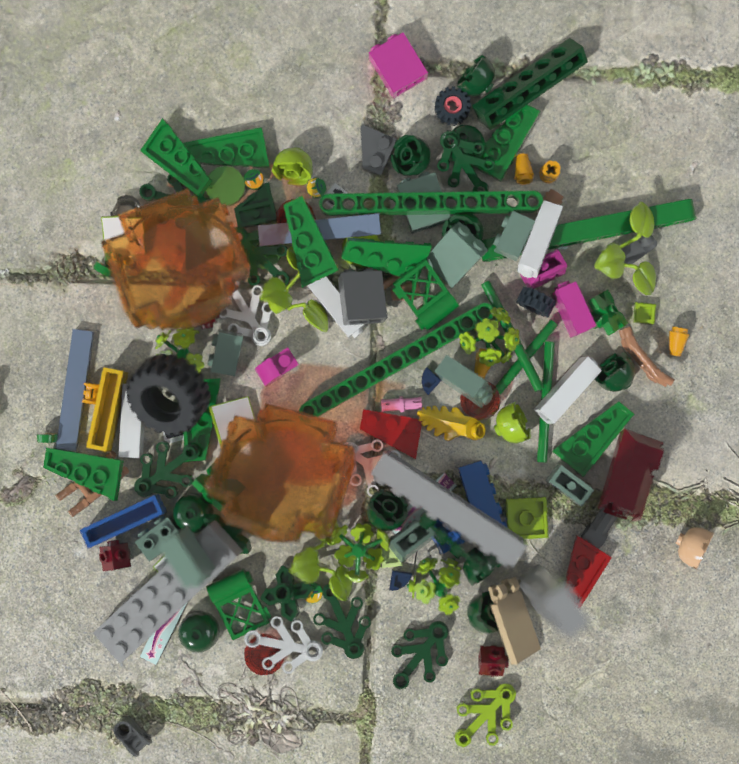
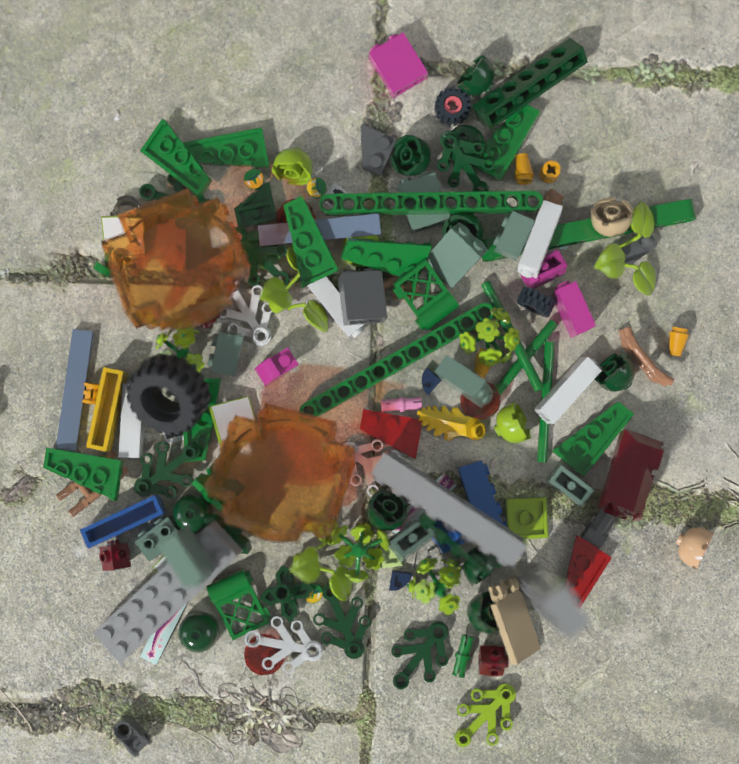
green tile [37,433,58,443] -> none
bright green tile [206,166,245,206] -> none
green plant [588,290,628,336] -> none
lime tile [633,302,656,325] -> none
none -> green pin [452,634,474,678]
none -> tan cylinder [591,197,633,237]

